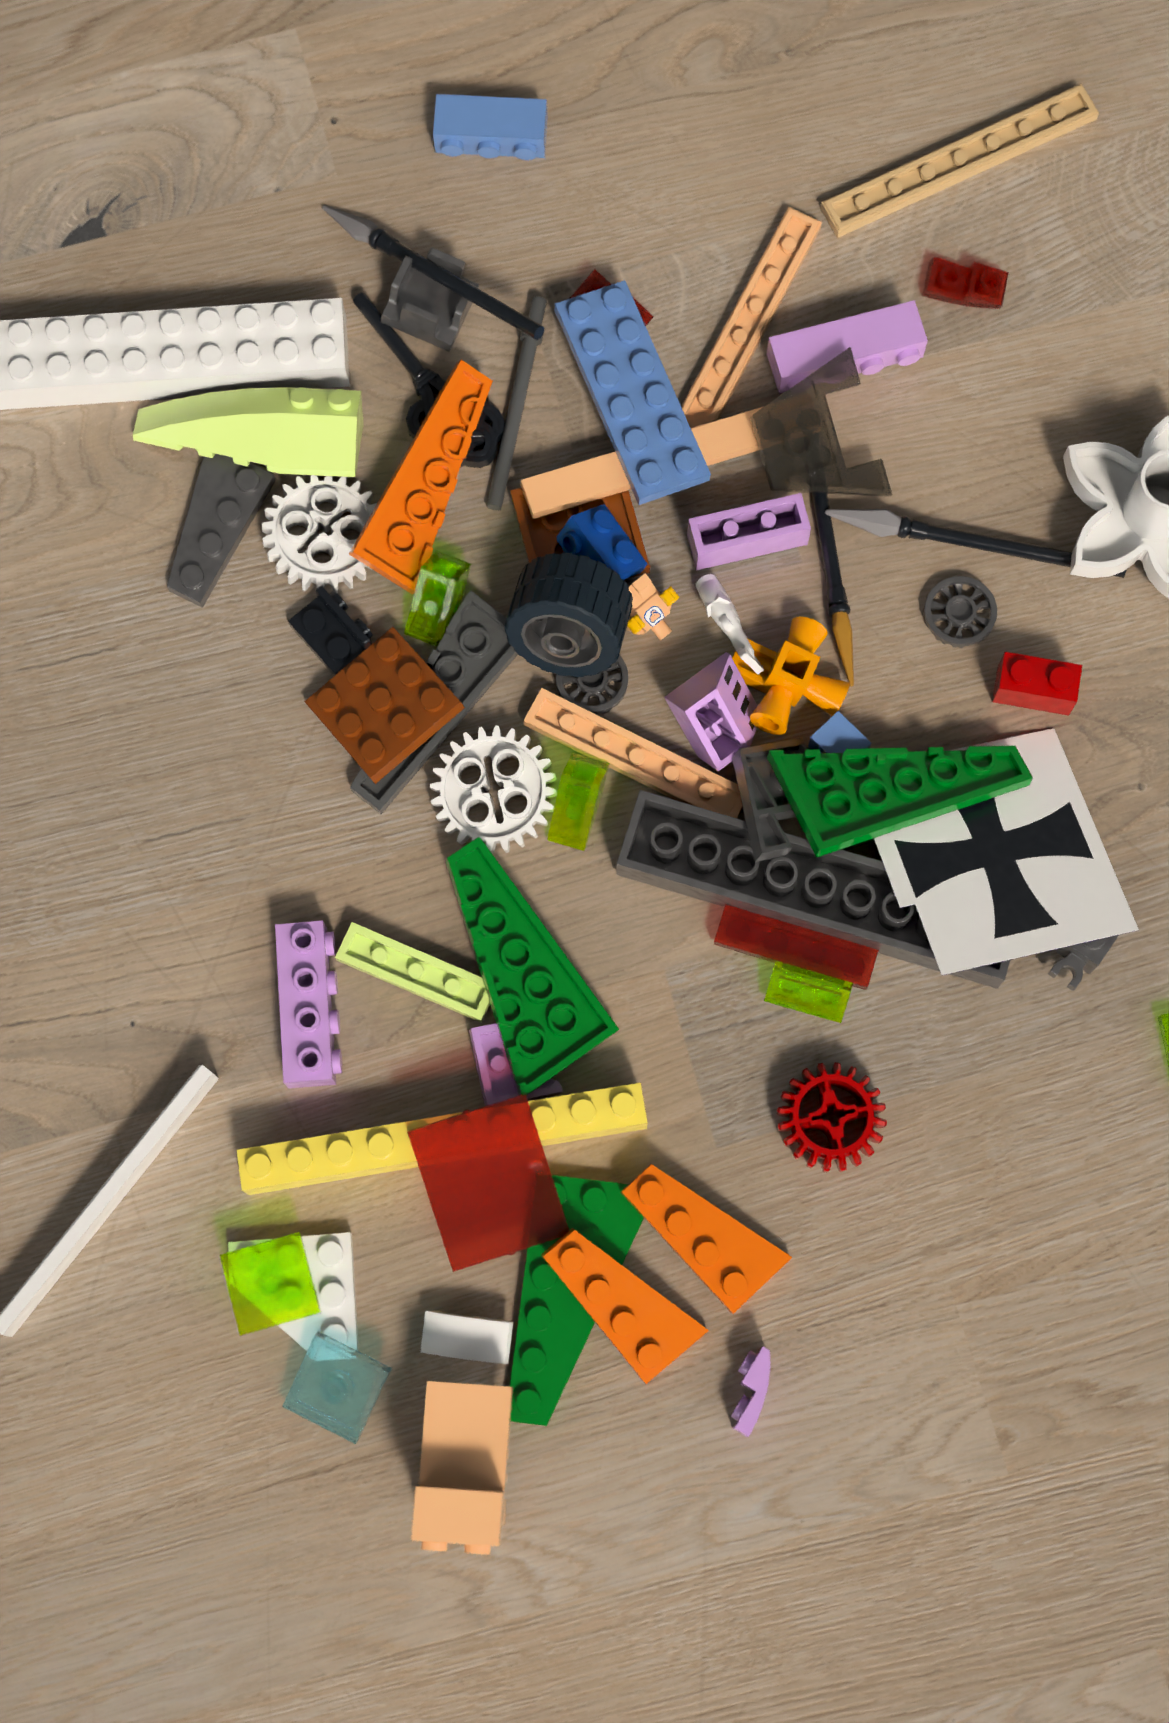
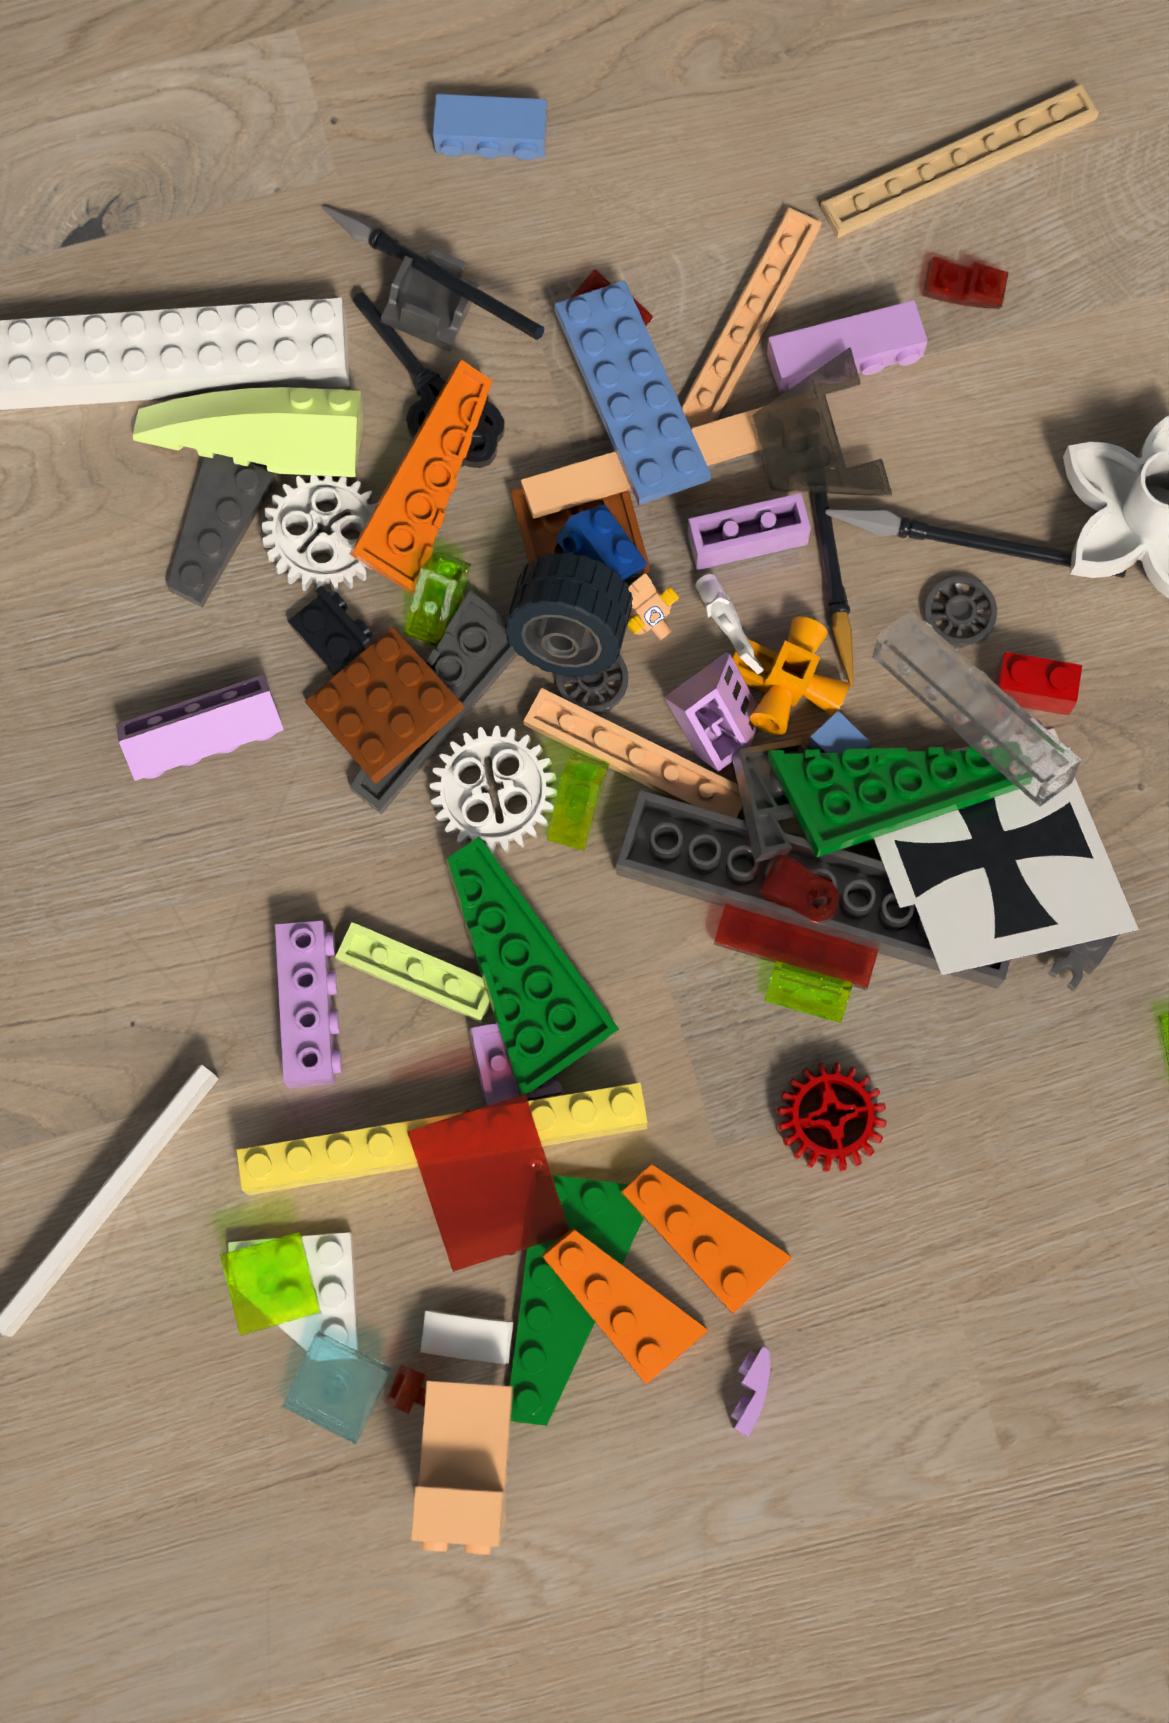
dark grey bar [487,296,547,511] -> none
none -> lavender brick [116,674,284,781]
none -> clear red tile [385,1364,426,1414]
none -> clear red piece [758,855,839,923]
none -> clear brick [872,610,1081,807]

